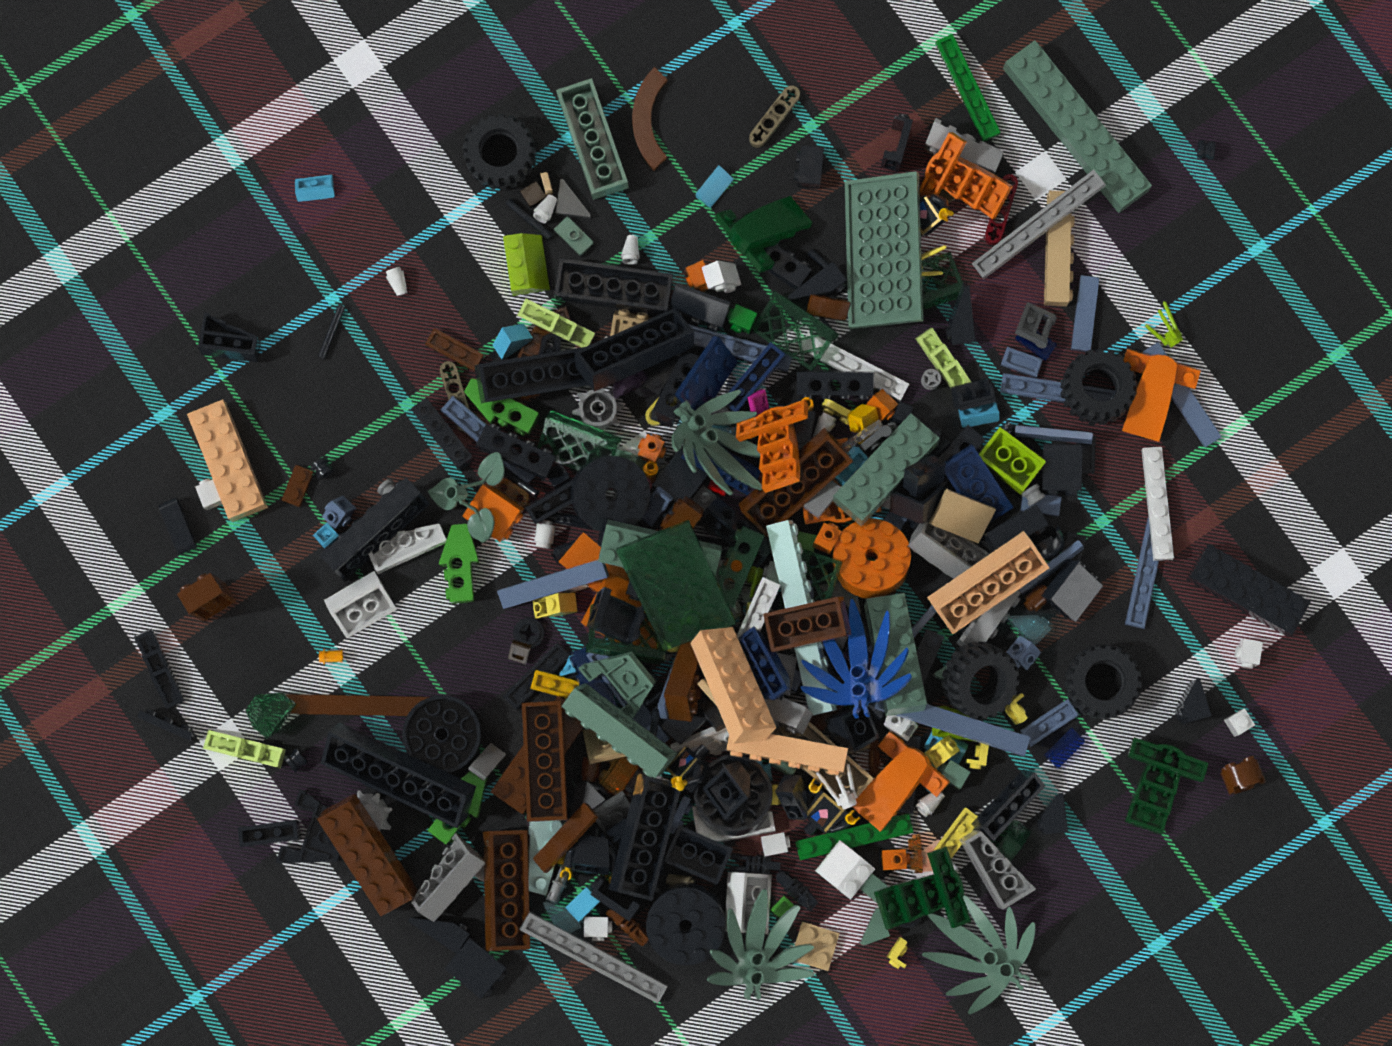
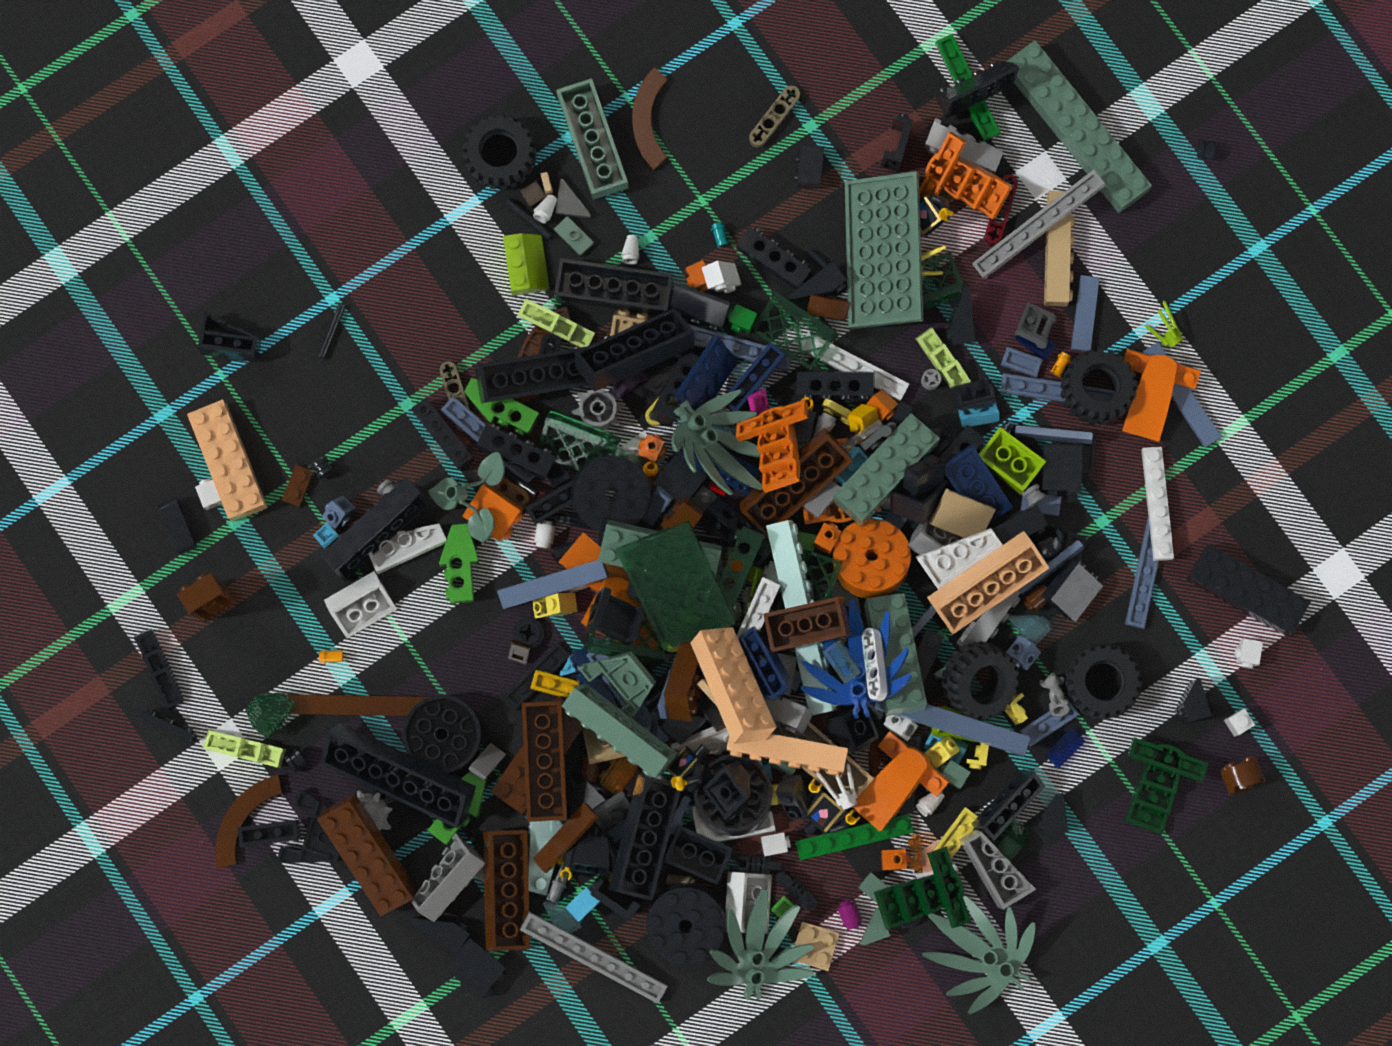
medium azure slope [295,175,335,202] -> none
white cone [386,267,407,296] -> none
reddish brown plate [425,328,484,372] -> none
medium azure slope [493,324,534,360] -> none
white brick [584,917,612,941] -> none
reddish brown hinge [606,909,649,946] -> none
medium azure slope [696,165,734,208] -> none
dark green slope [715,196,813,273] -> none
white slope [815,840,875,900] -> none
light yellow bracket [887,937,908,969] -> none
none -> reddish brown tile [216,775,283,868]
none -> teal pin [711,222,729,248]
none -> clear light blue slope [822,639,861,684]
none -> magenta brick [837,899,862,930]
none -> white beam [862,628,887,701]
none -> white wing [916,528,1002,589]
none -> black slope [936,61,1019,119]
none -> light grey animal [1039,673,1069,716]
none -> light orange pin [1050,352,1072,378]

